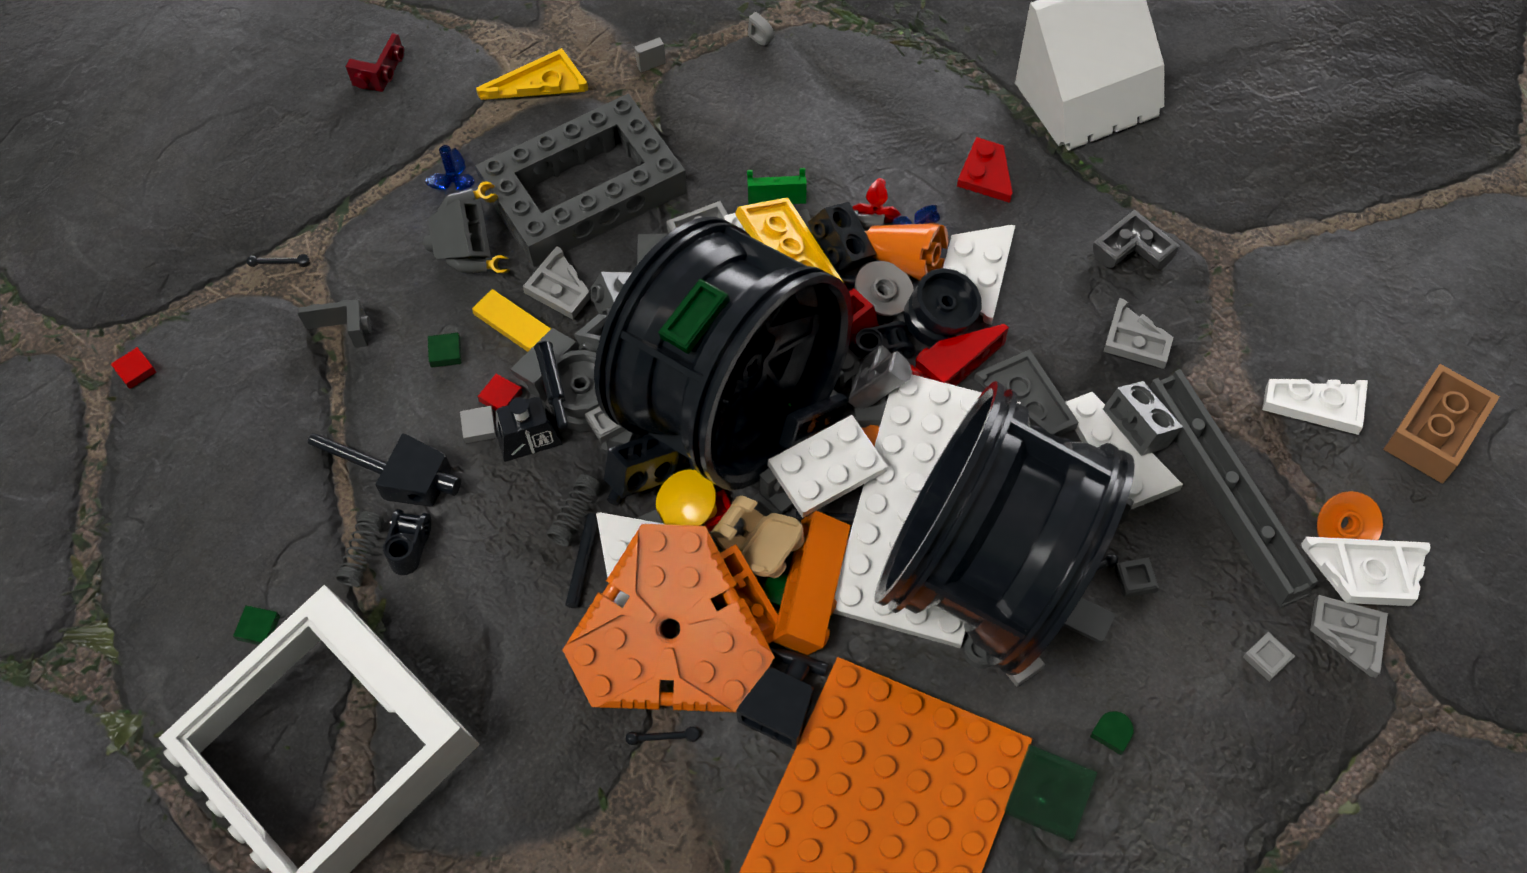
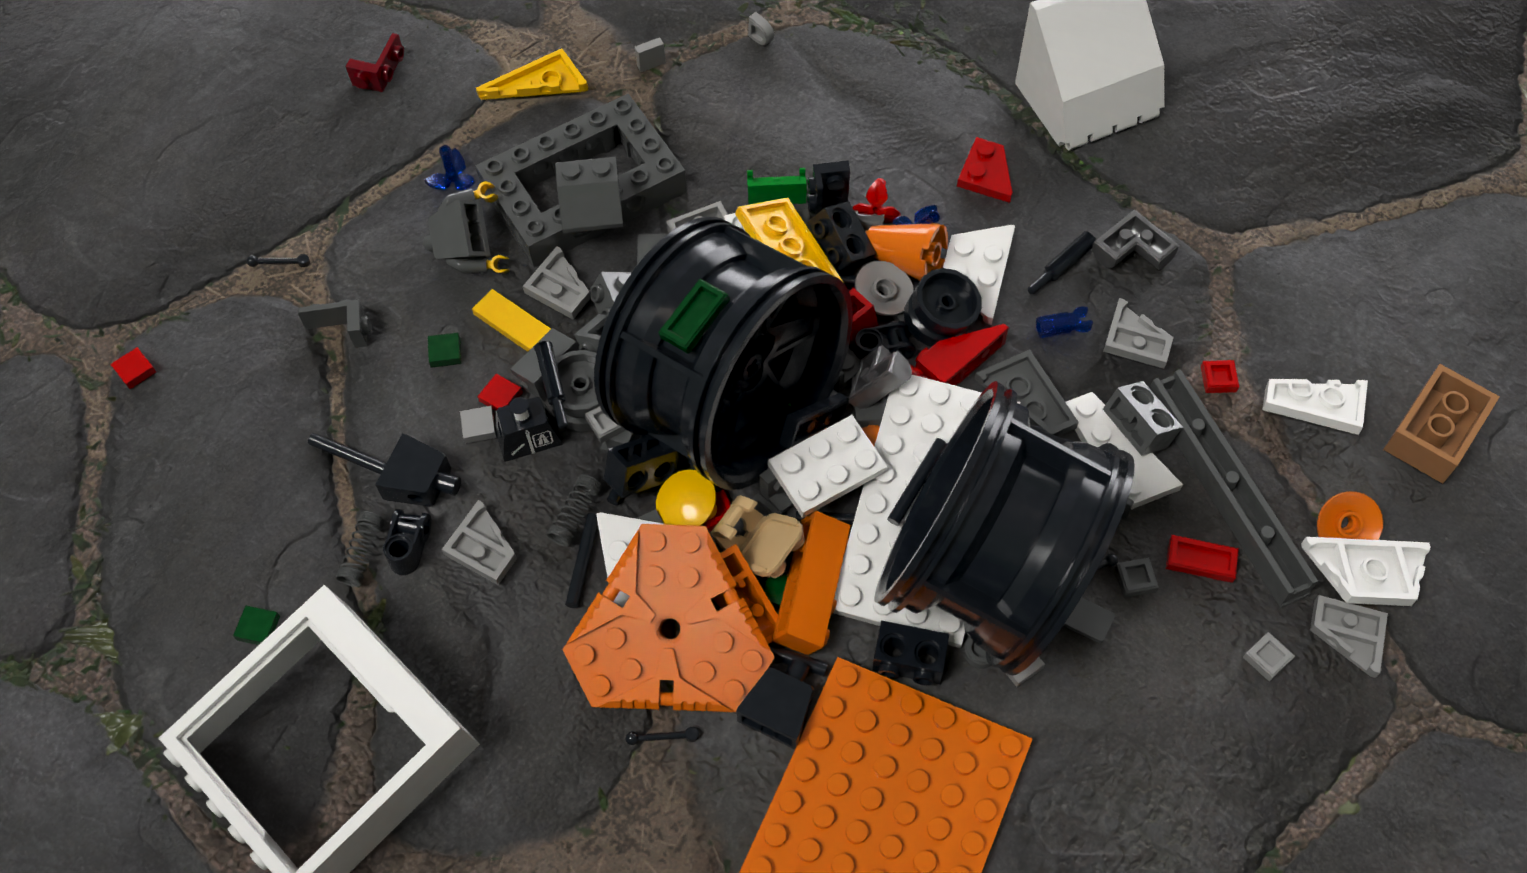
clear green plate [1004,744,1097,842] -> none
dark green tile [1090,711,1134,755] -> none
none -> light grey wing [442,500,517,585]
none -> dark grey slope [555,157,623,233]
none -> black bracket [807,160,850,215]
none -> black brick [872,620,949,686]
none -> black bar [887,438,947,526]
none -> black axle [1028,231,1096,294]
none -> clear blue bar [1036,306,1093,338]
none -> red tile [1166,535,1239,583]
none -> red tile [1201,360,1239,393]

